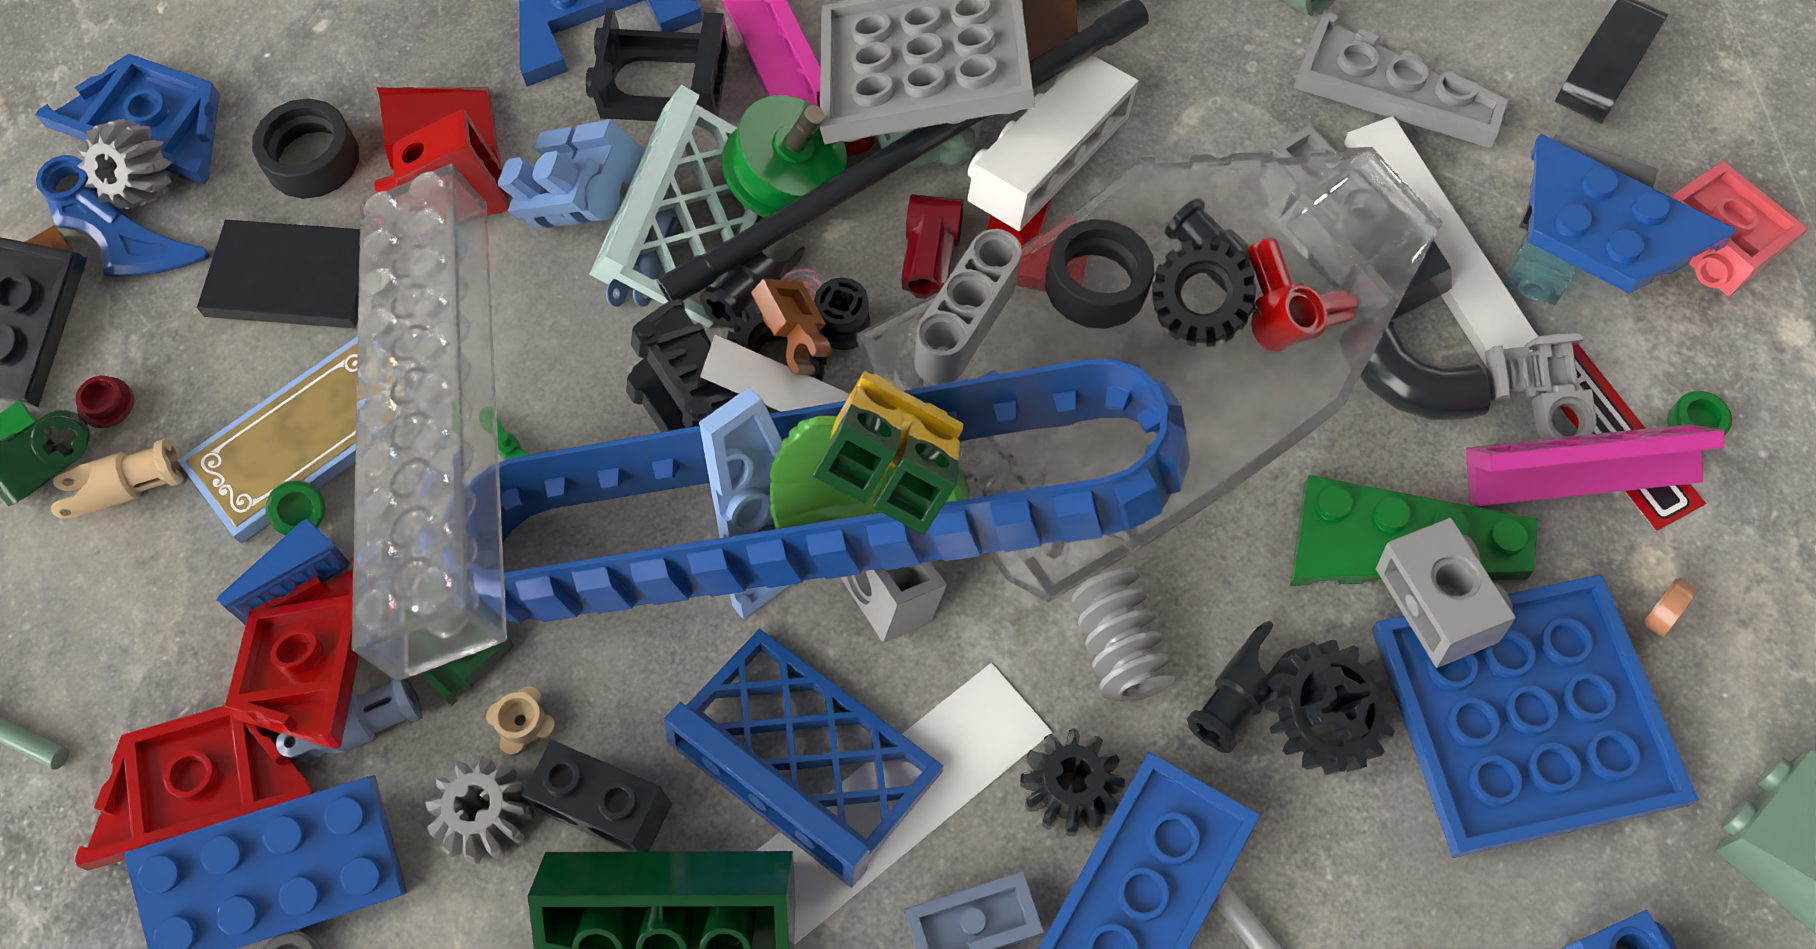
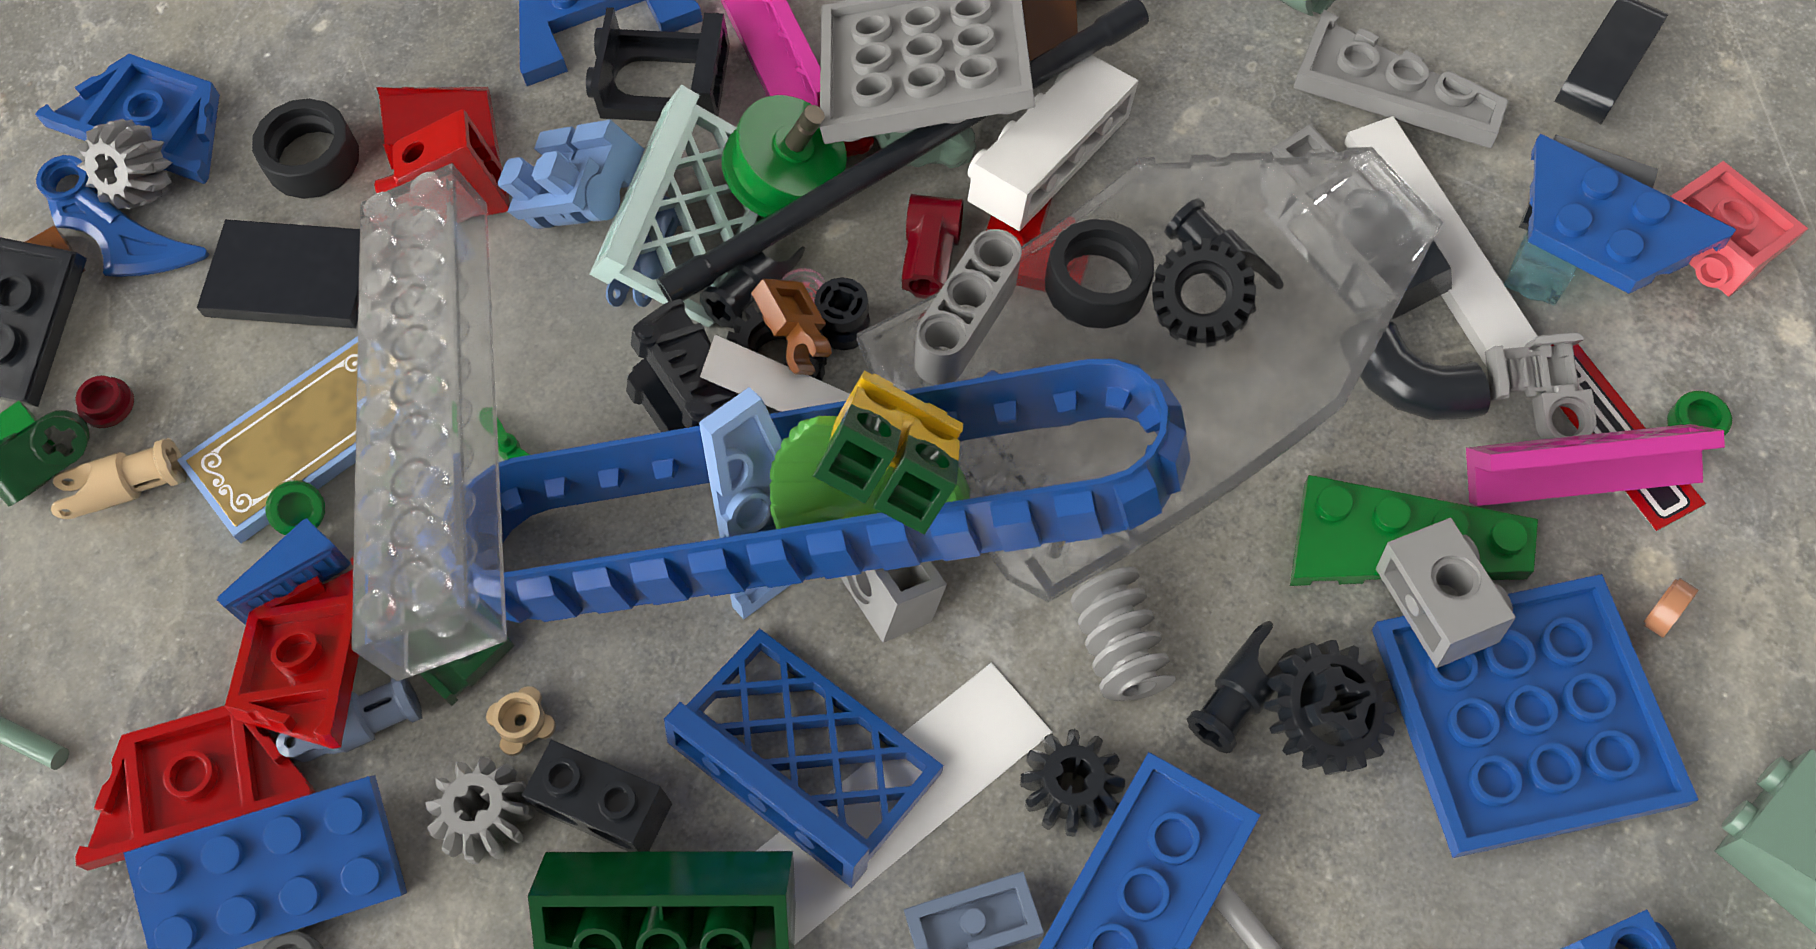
red axle [1247,238,1358,352] -> none

